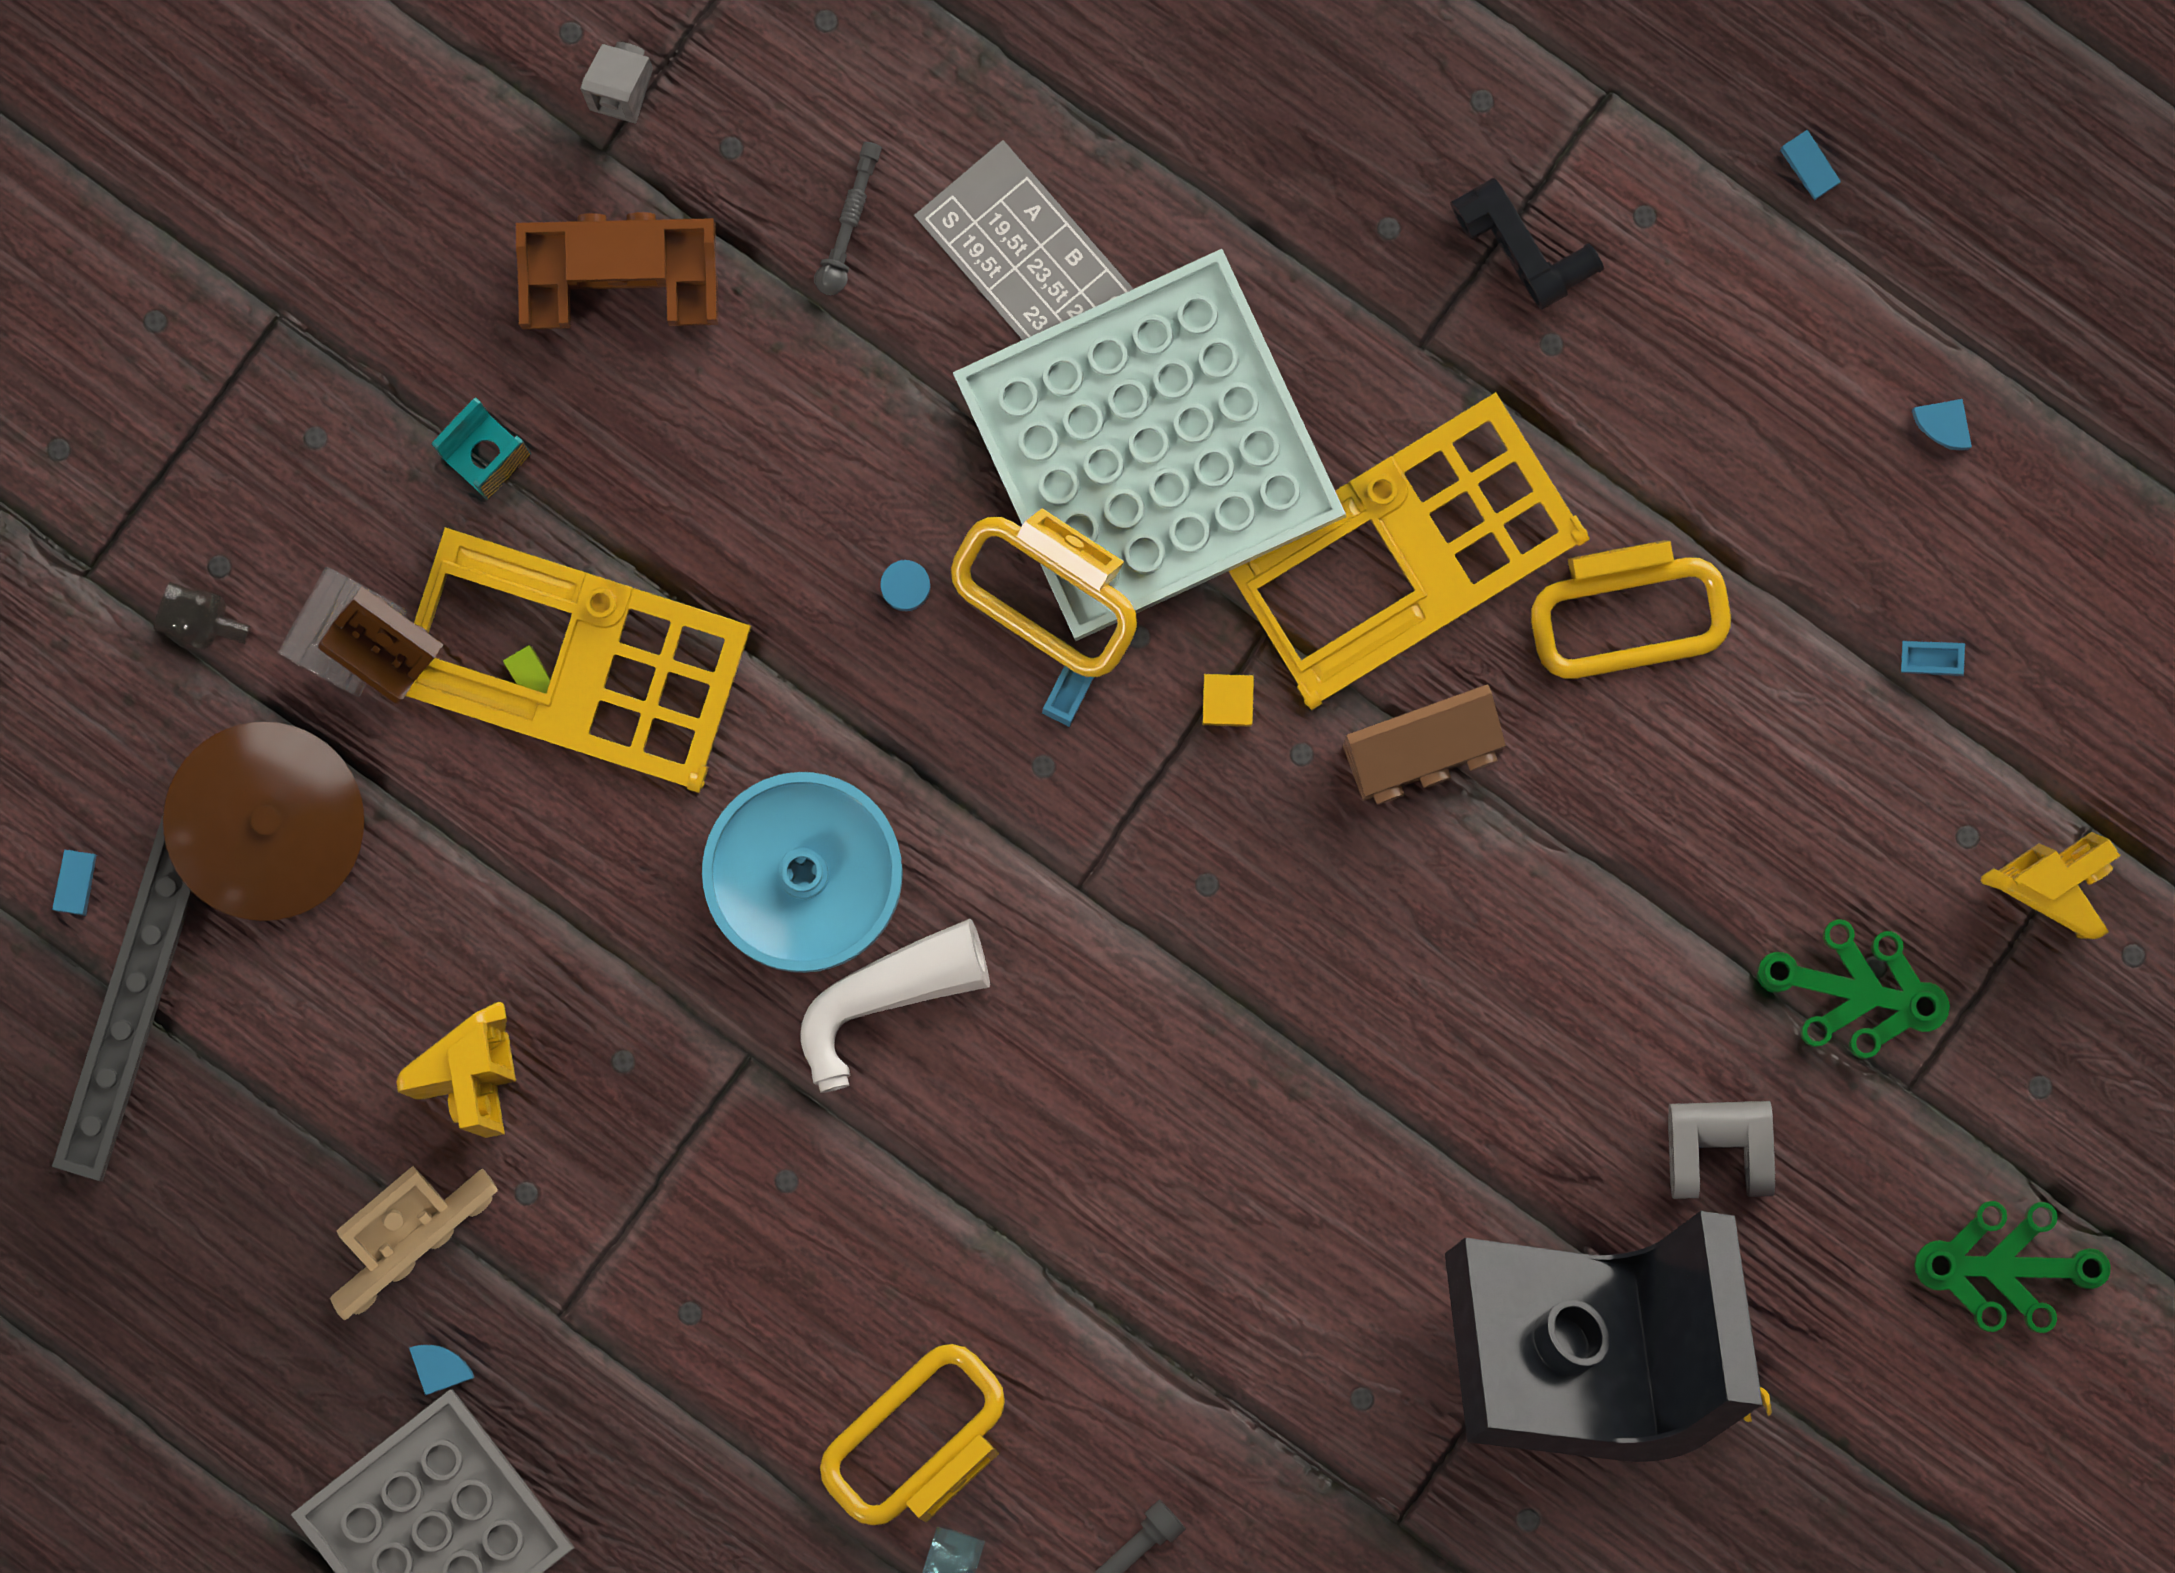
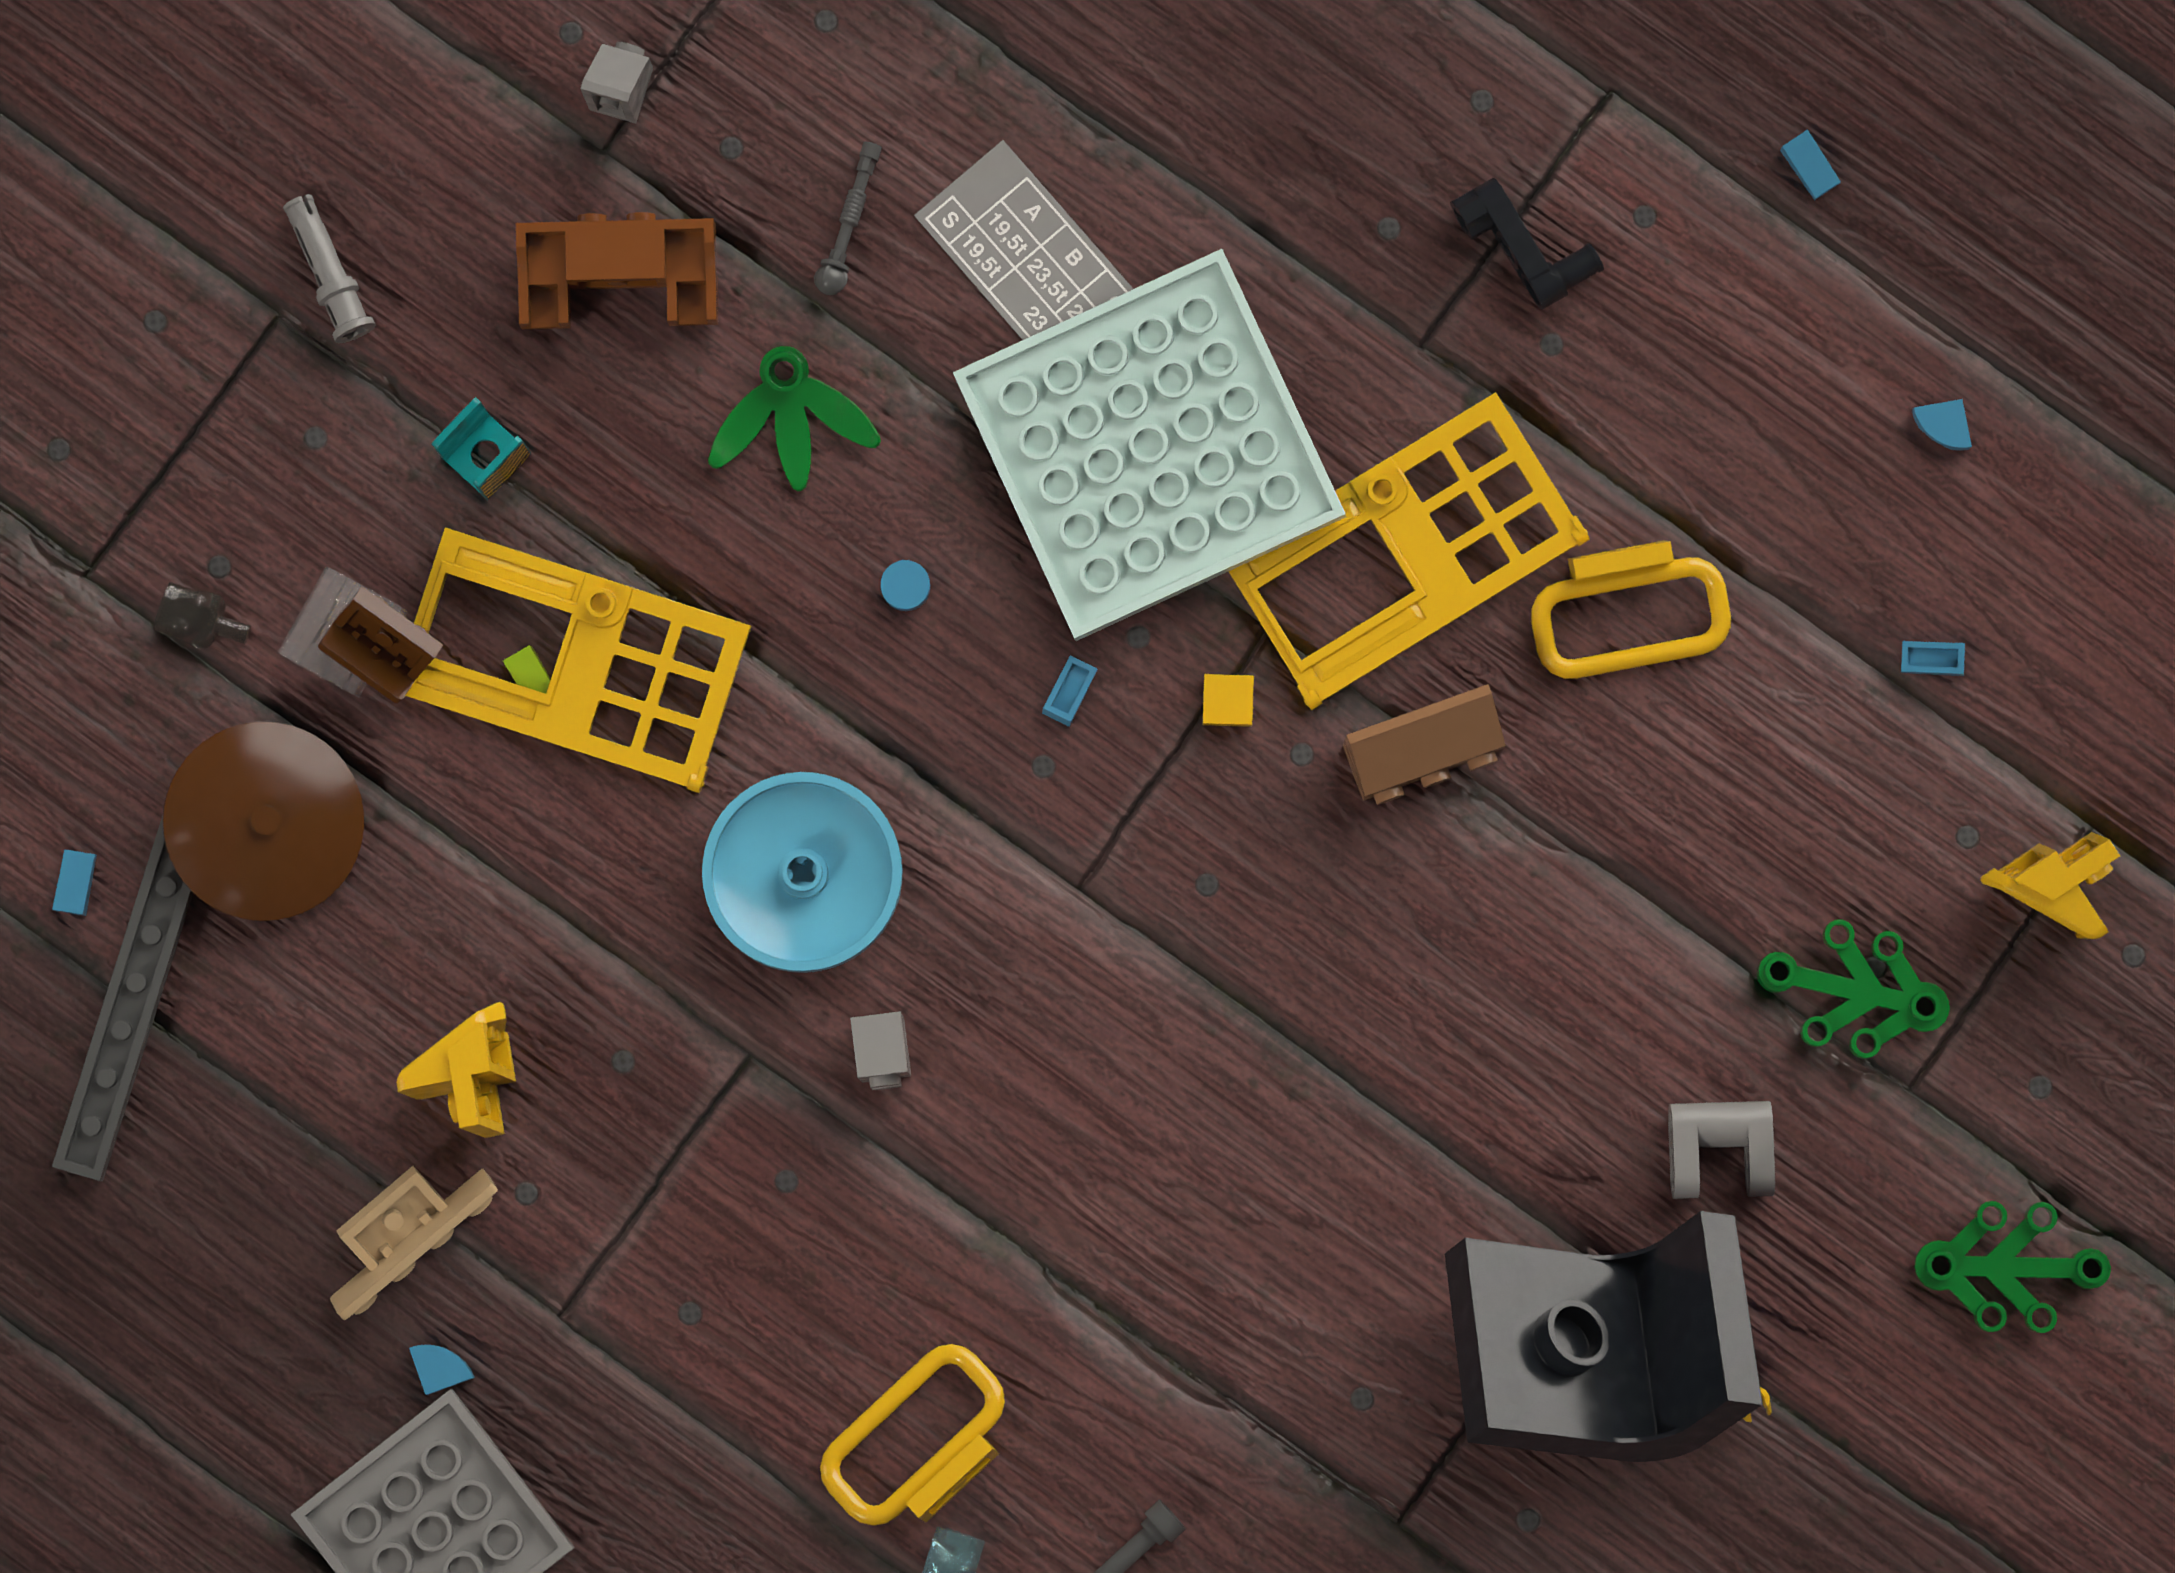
white animal [800,919,990,1093] -> none
yellow bar [951,508,1137,677] -> none
none -> light grey pin [283,194,376,343]
none -> green plant [708,346,881,491]
none -> light grey brick [850,1011,911,1090]

